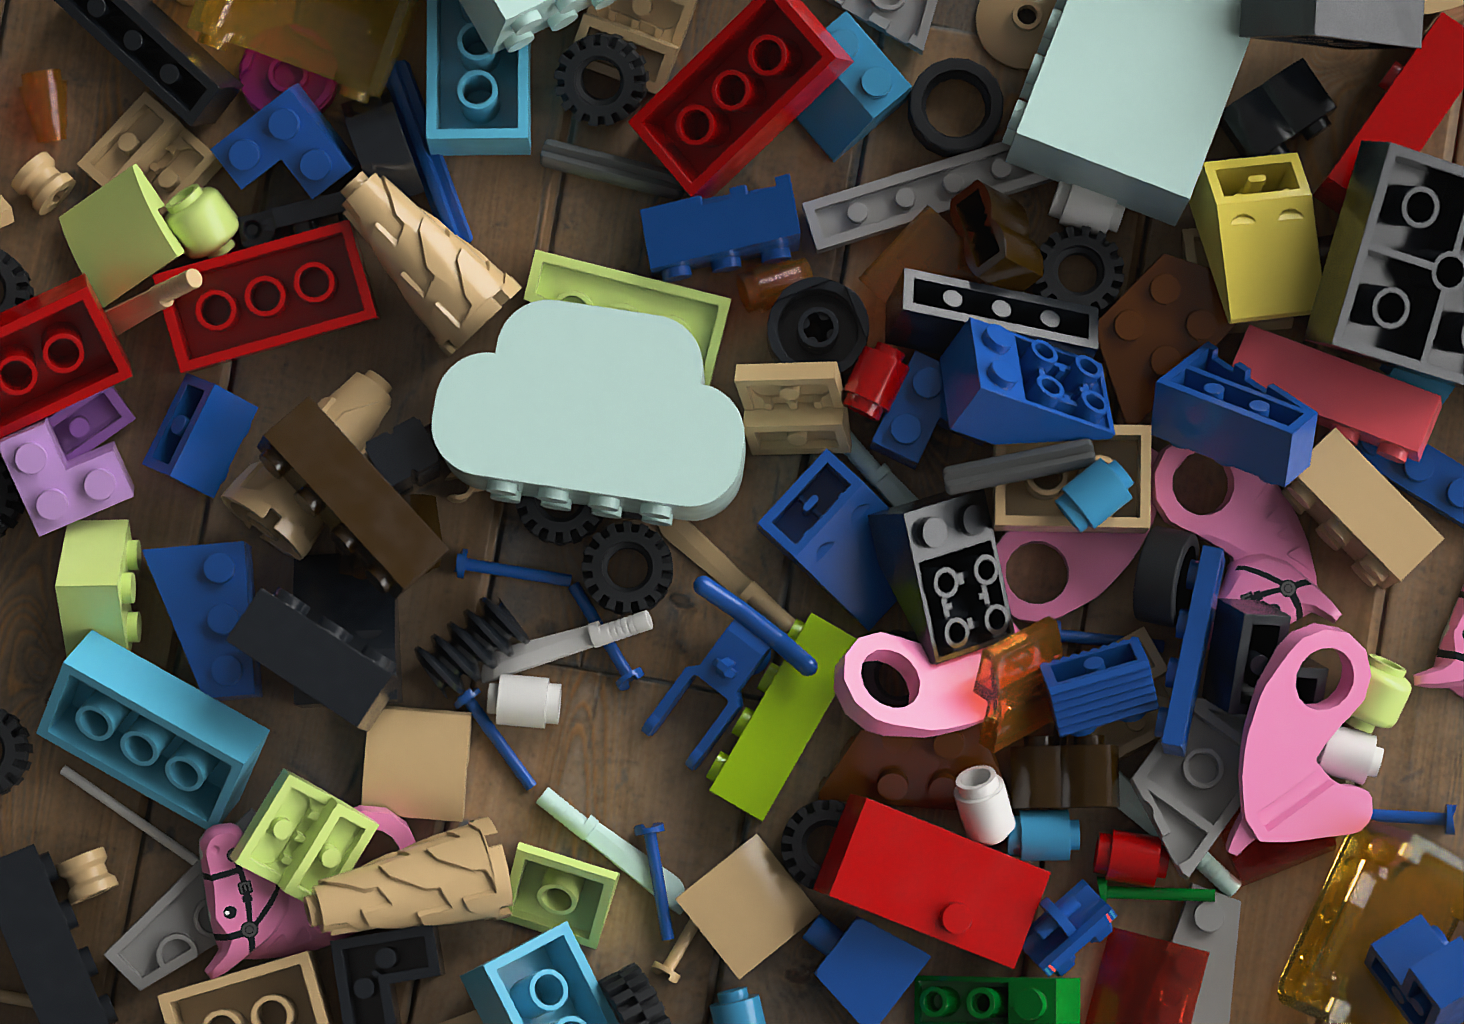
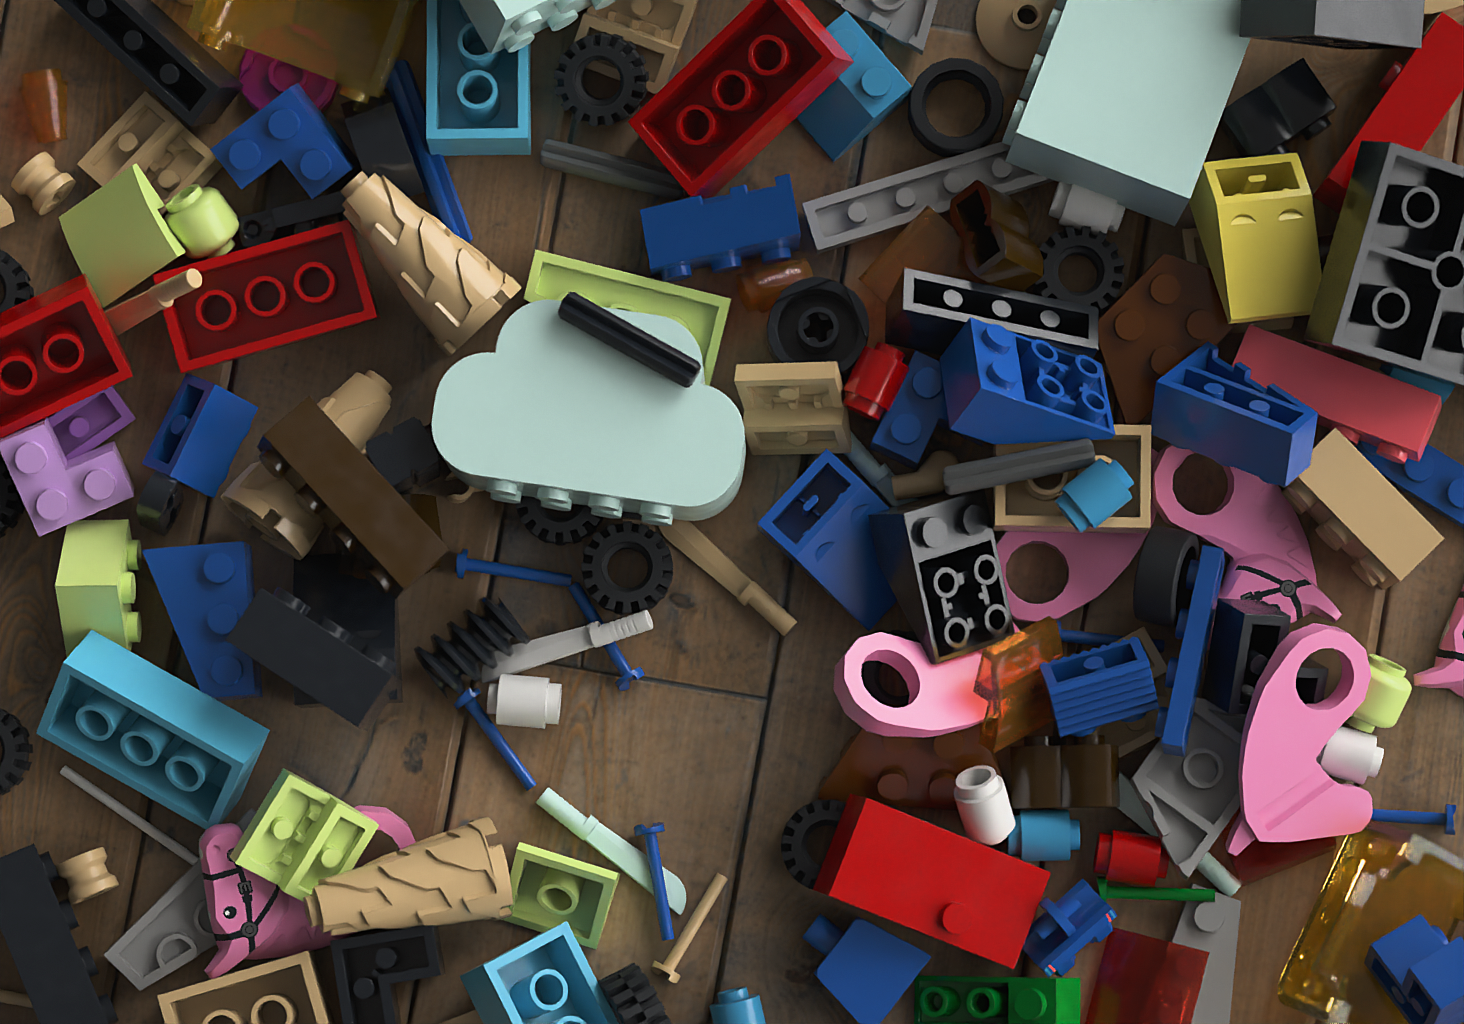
tan slope [361,705,472,822] -> none
blue piece [641,576,818,771] -> none
tan slope [675,833,821,980] -> none
lime brick [706,613,857,822] -> none
none -> black beam [136,470,184,536]
none -> black axle [558,292,701,388]
none -> tan arm [891,450,959,501]

